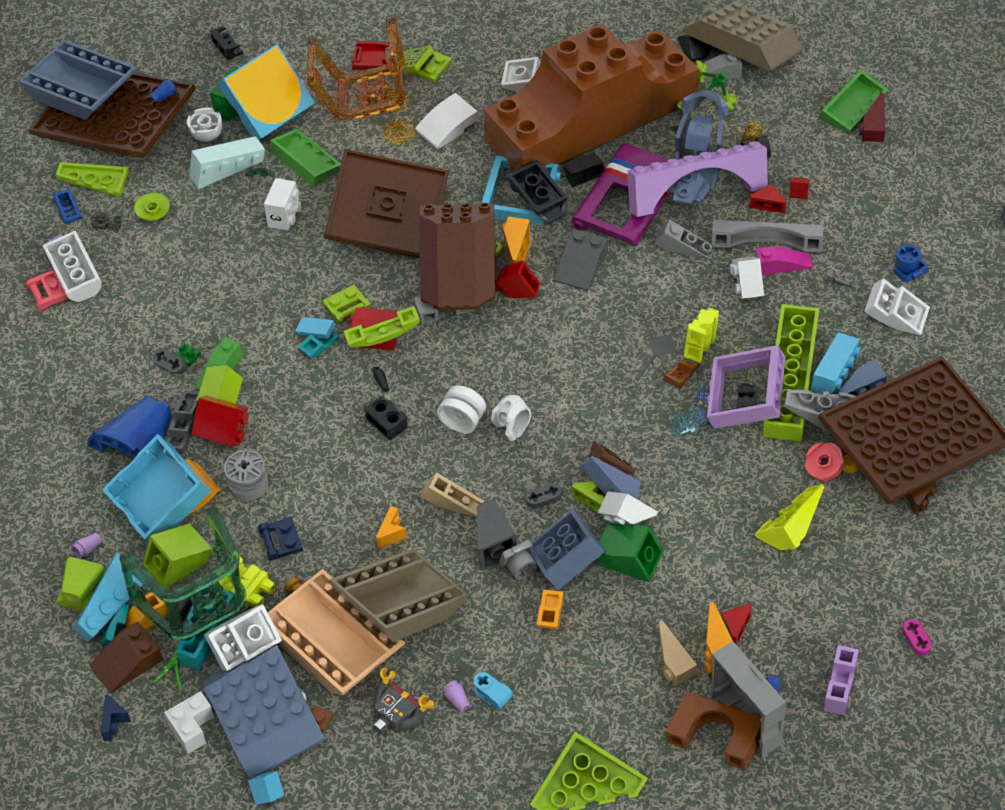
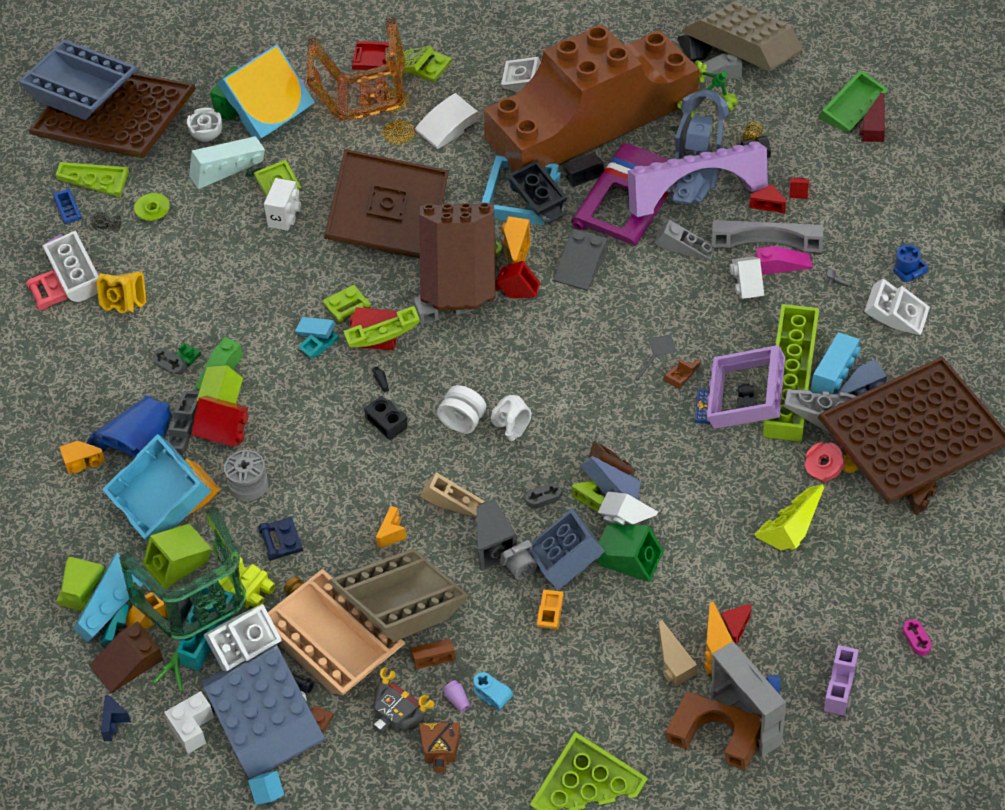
lavender cone [71,533,102,559] -> none
blue cone [150,79,177,103] -> none
black hinge [210,26,243,61] -> none
bright green slope [269,128,341,187] -> none
clear light blue slope [669,403,709,438] -> none
neon yellow hips [684,308,719,363] -> none
none -> light orange slope [59,441,105,474]
none -> yellow piece [96,271,147,313]
none -> lime plate [254,159,301,198]
none -> black pin [292,673,314,693]
none -> dark orange panel [411,639,456,669]
none -> dark orange torso [419,722,461,773]

